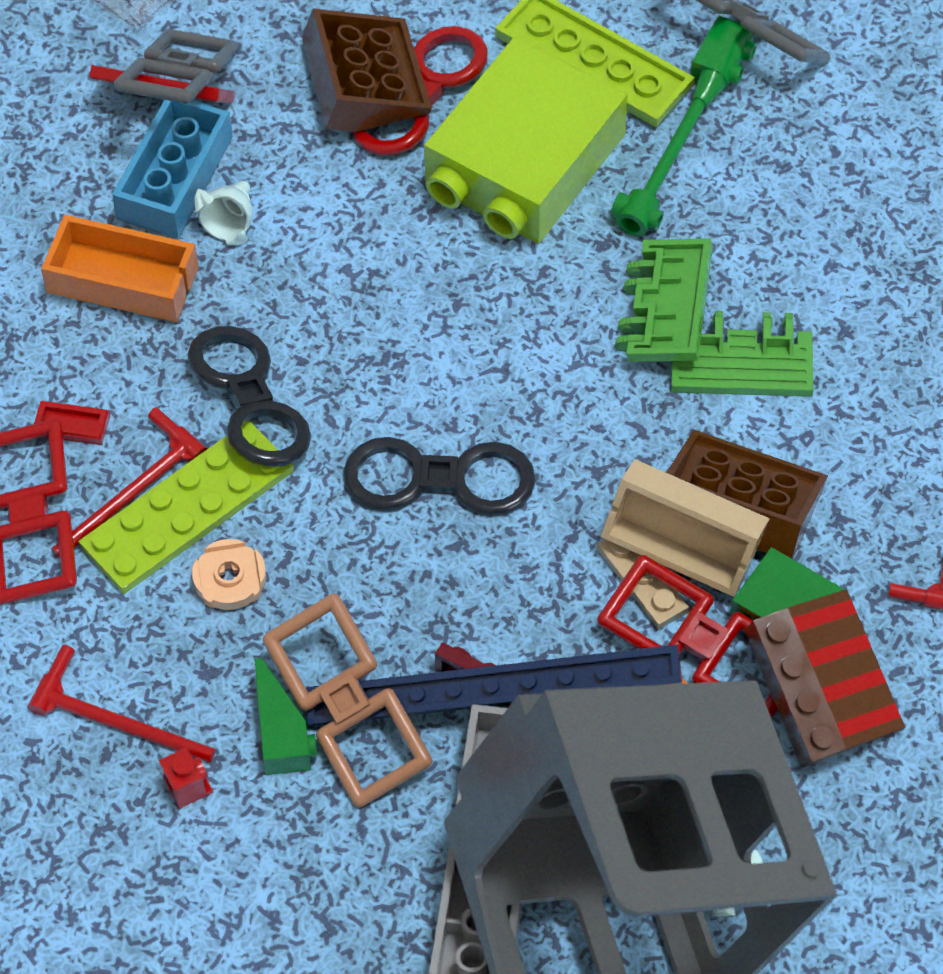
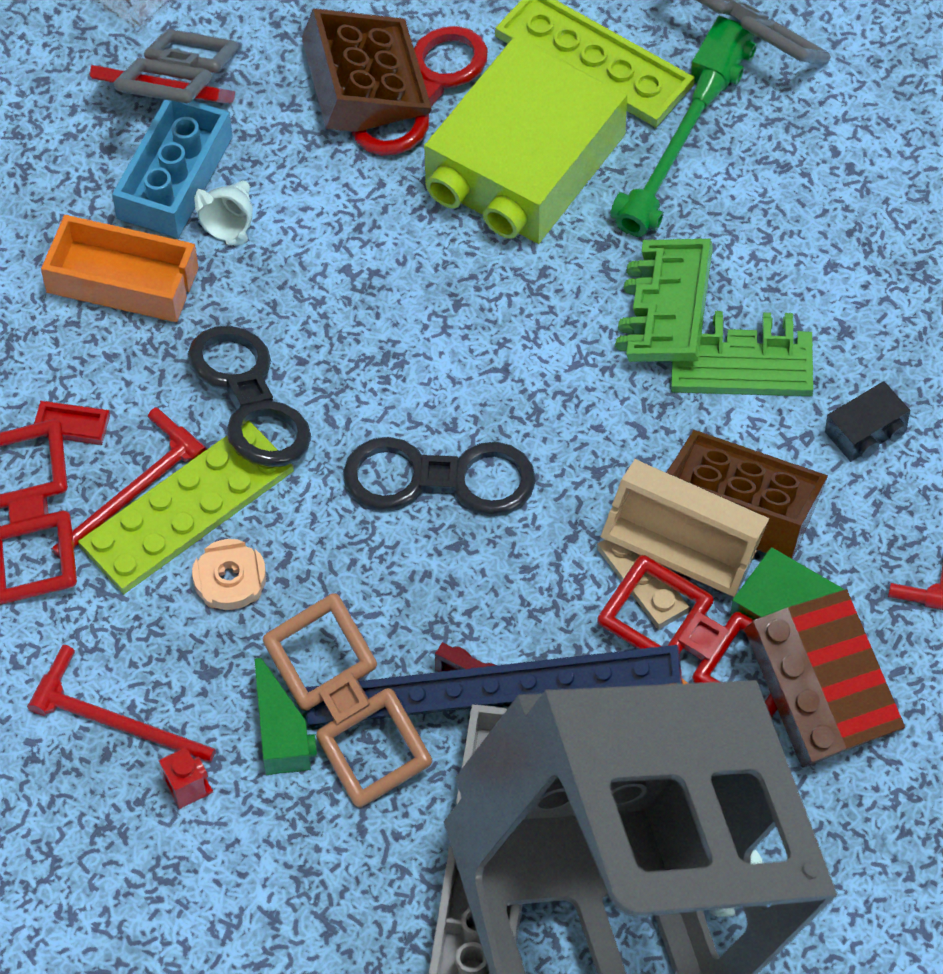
none -> black brick [825,381,911,462]

